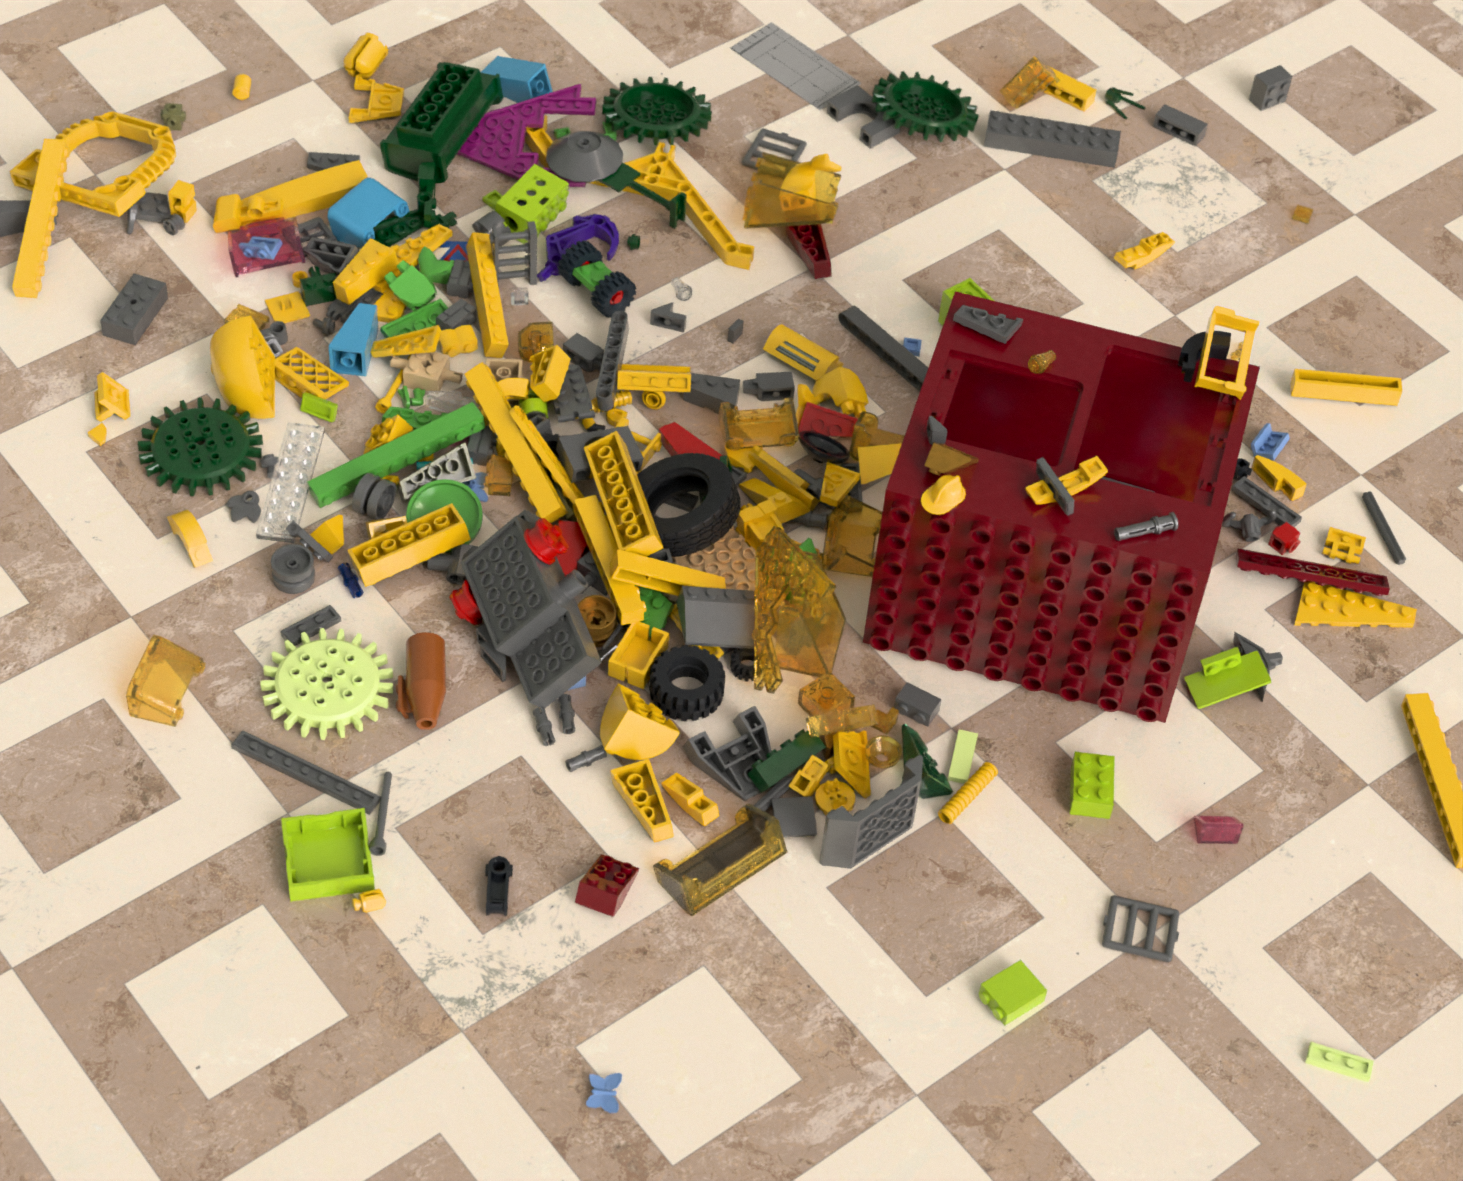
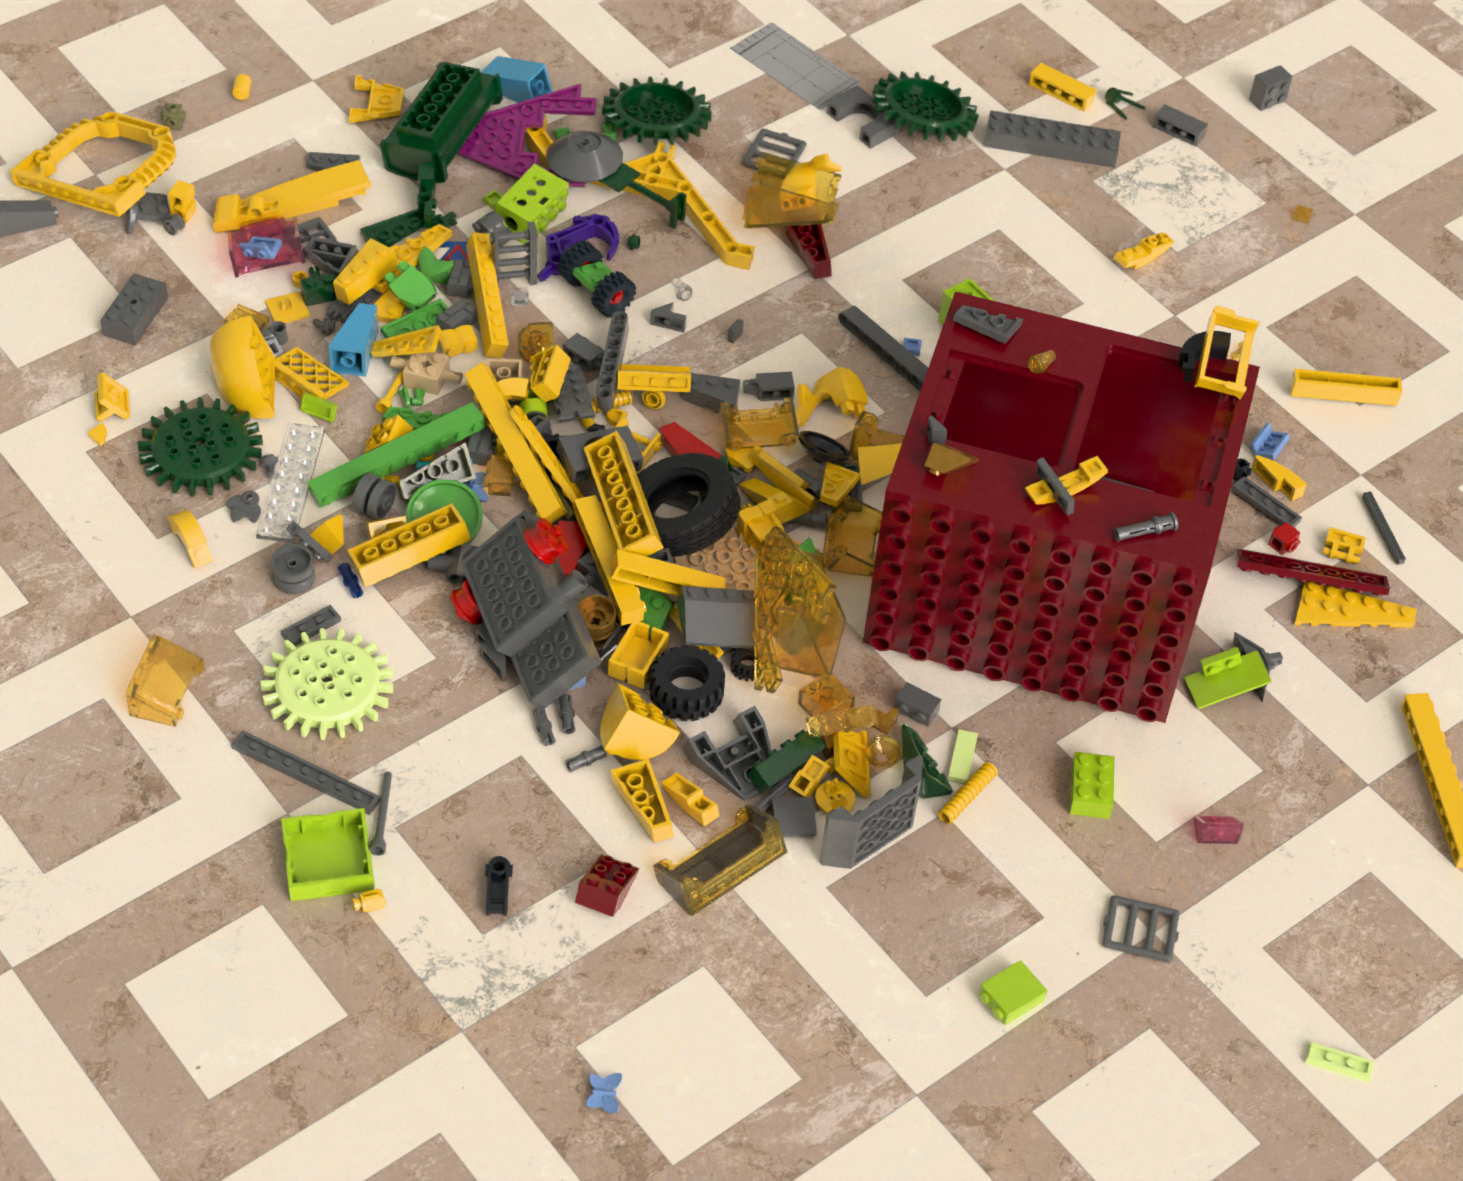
yellow brick [12,138,70,298] -> none
dark azure windscreen [327,177,409,248] -> none
yellow cylinder [343,33,389,80] -> none
dark orange piece [396,632,446,730] -> none
clear slope [425,391,480,413] -> none
yellow brick [763,324,844,381] -> none
red wing [795,402,859,437] -> none
yellow piece [921,475,966,515] -> none
clear yellow wedge [1000,56,1061,109] -> none
dark grey piece [1222,509,1277,542] -> none

